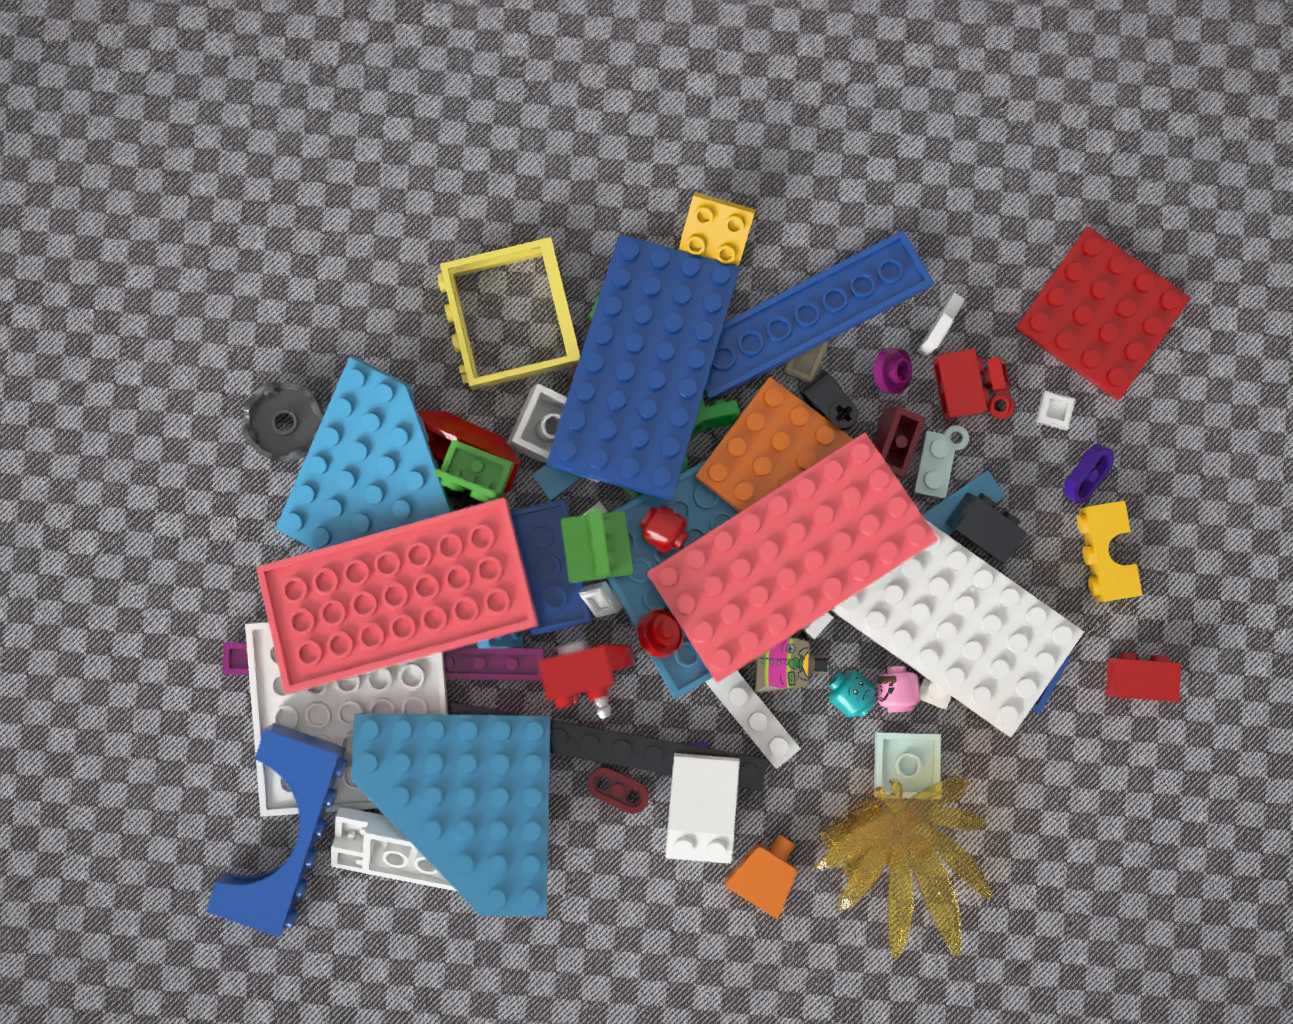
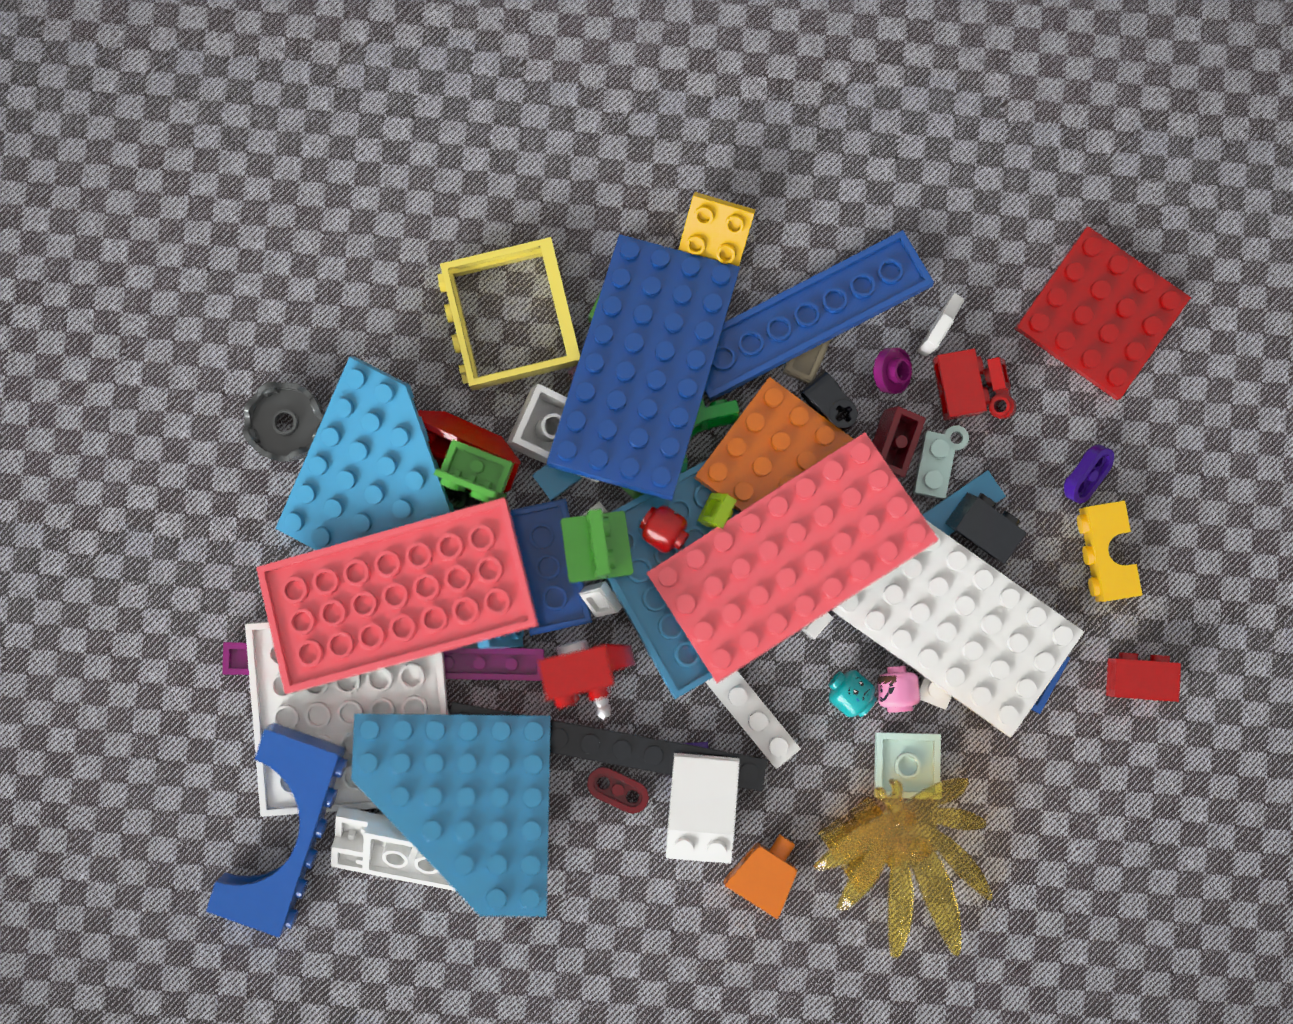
red plate [637,609,683,658] -> none
torso [754,637,828,693] -> none
white tile [1035,391,1076,430] -> none
none -> lime plate [697,493,737,529]

